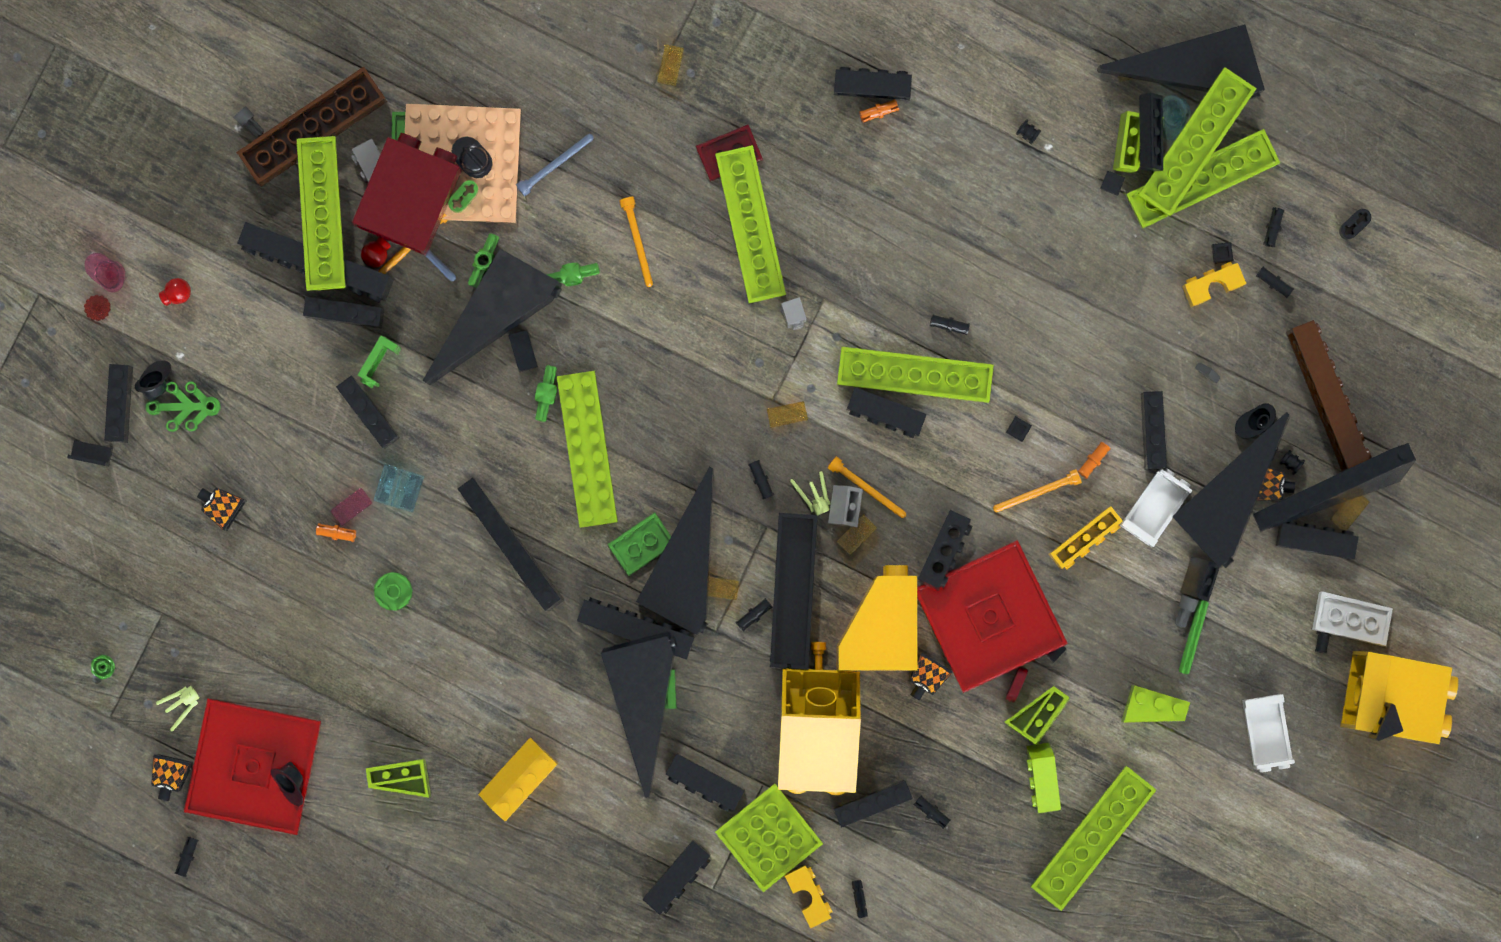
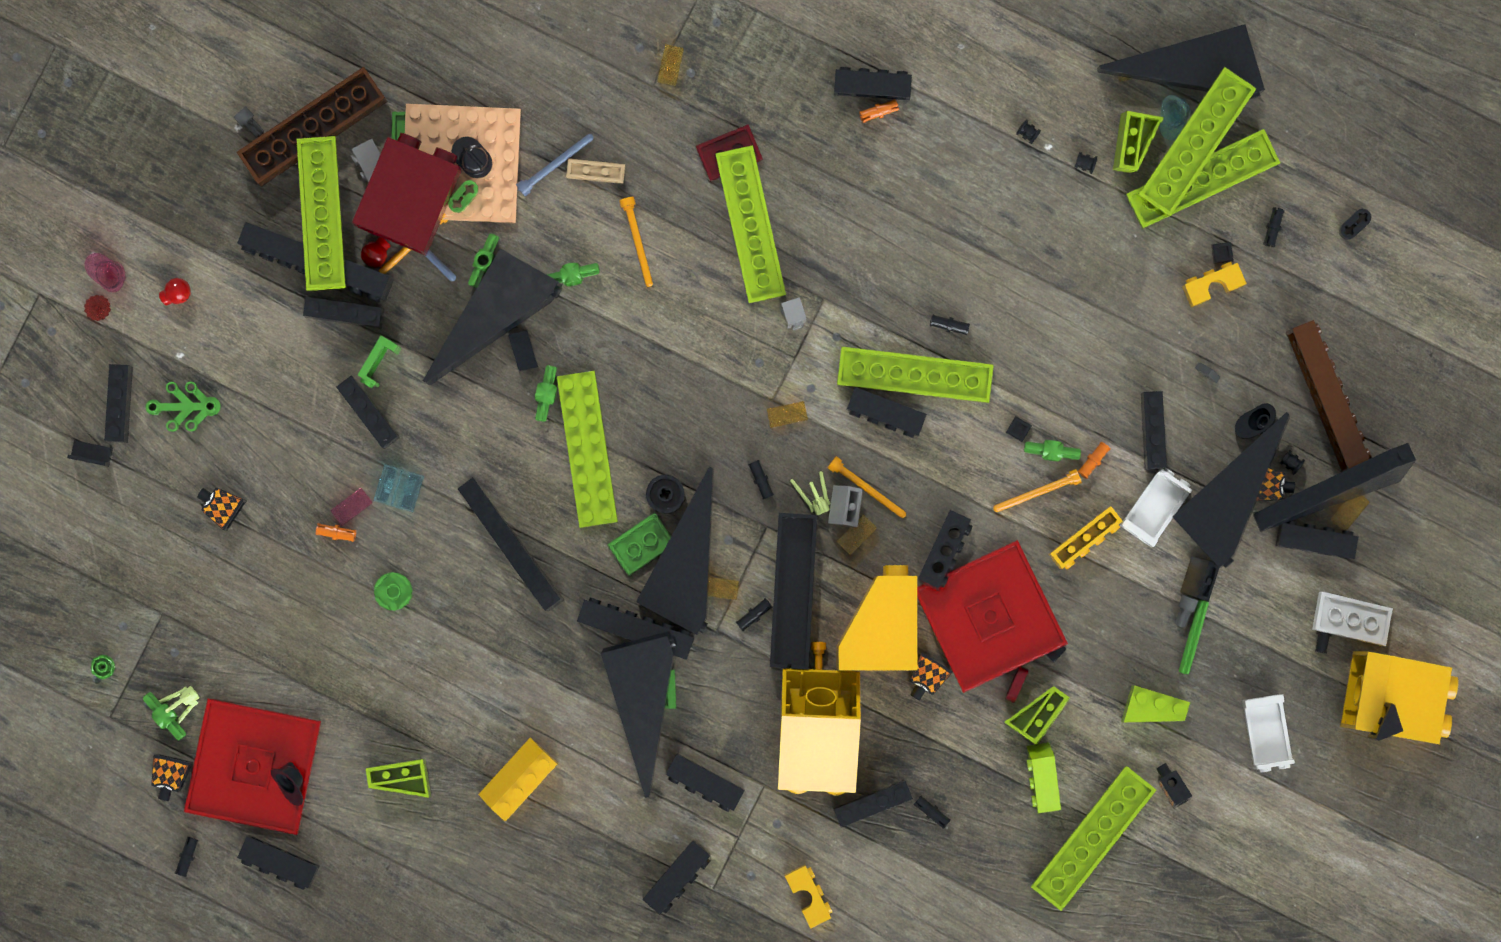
black piece [134,360,171,401] -> none
lime plate [715,783,823,892] -> none
black axle [852,880,868,918] -> none
black tile [1100,171,1125,196] -> none
black slope [1139,93,1163,171] -> none
black pin [1256,266,1294,298] -> none
none -> bright green axle [143,692,186,741]
none -> black brick [237,835,320,890]
none -> tan tile [566,159,625,184]
none -> black brick [646,475,685,514]
none -> bright green axle [1024,440,1081,462]
none -> black bush [1074,152,1098,174]
none -> black torso [1156,763,1192,809]

